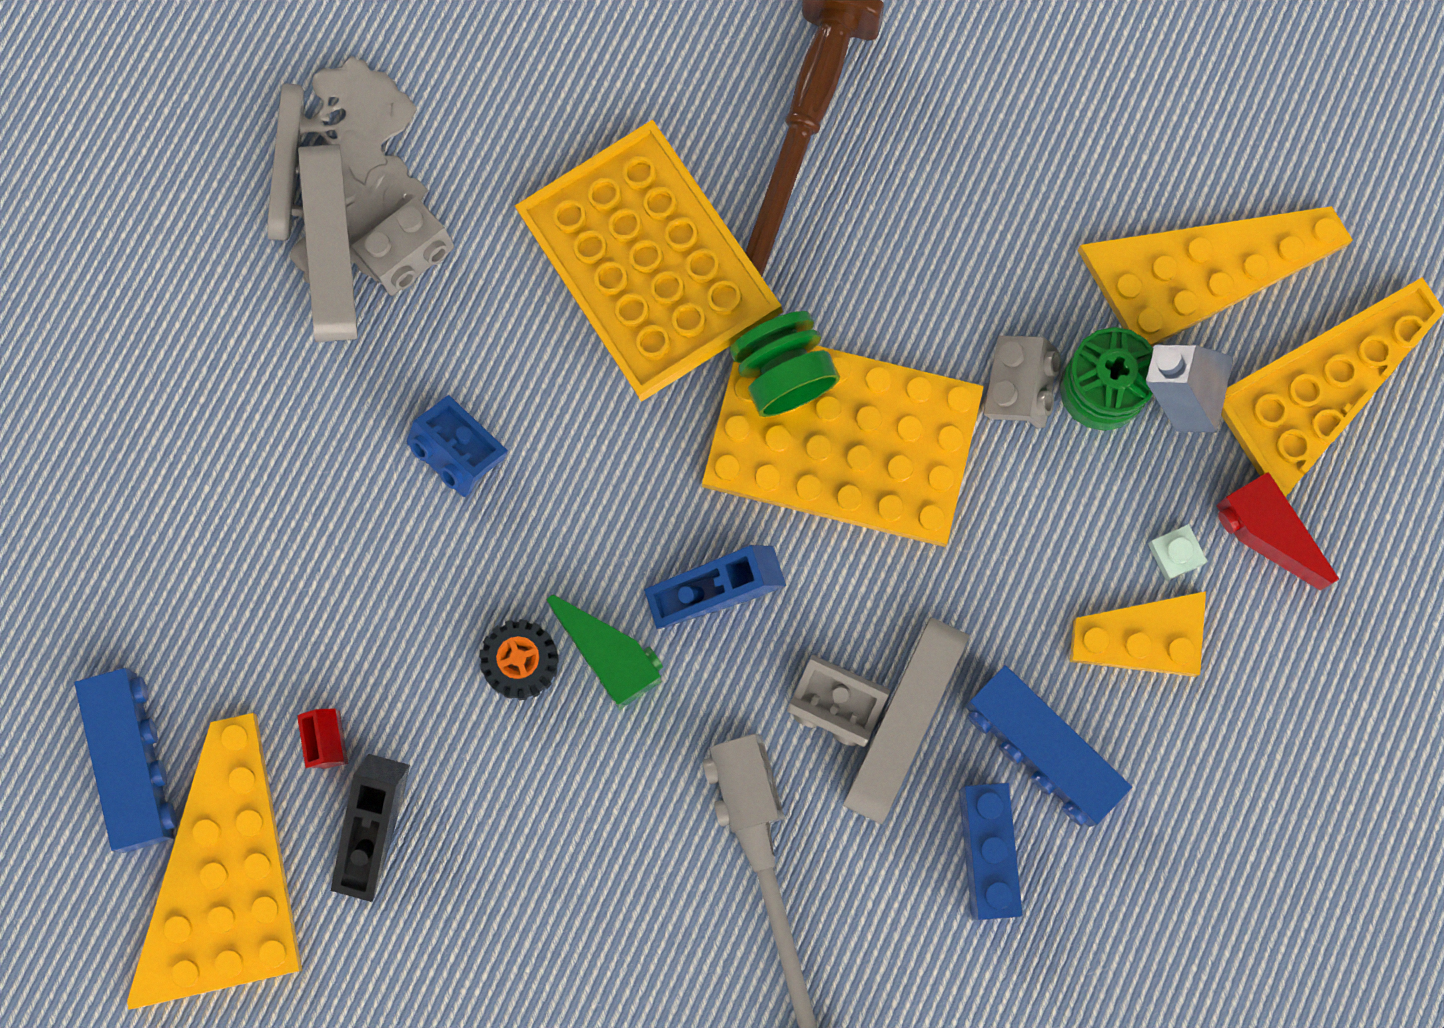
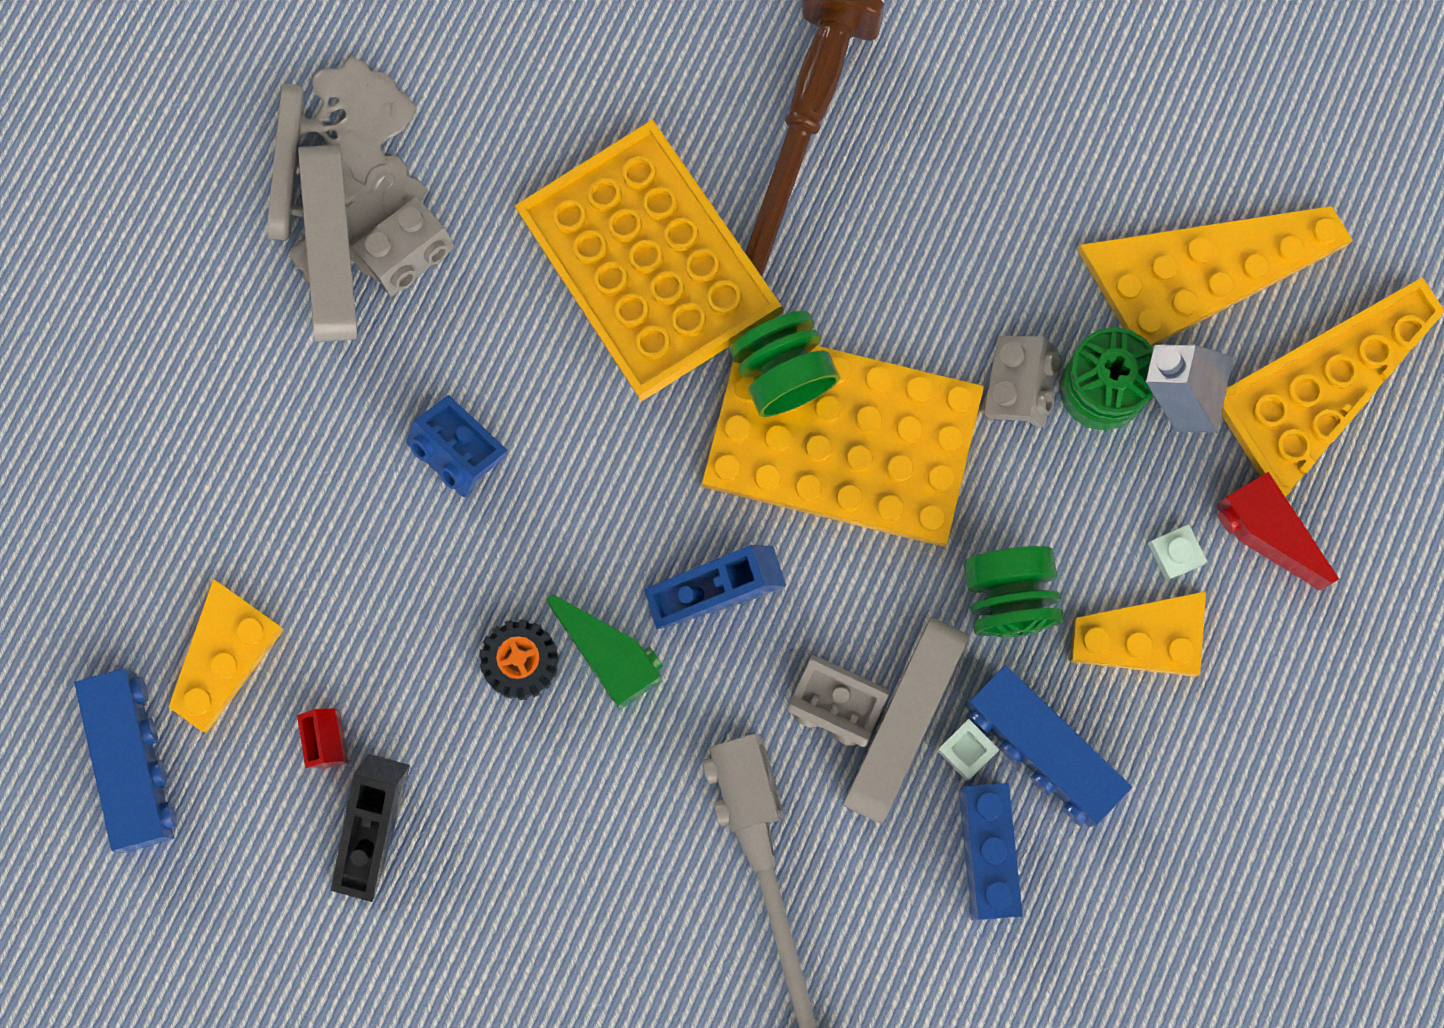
yellow wing [127,713,302,1010] -> none
none -> yellow wing [168,579,284,734]
none -> light aqua plate [937,719,999,781]
none -> green wheel [964,546,1065,638]

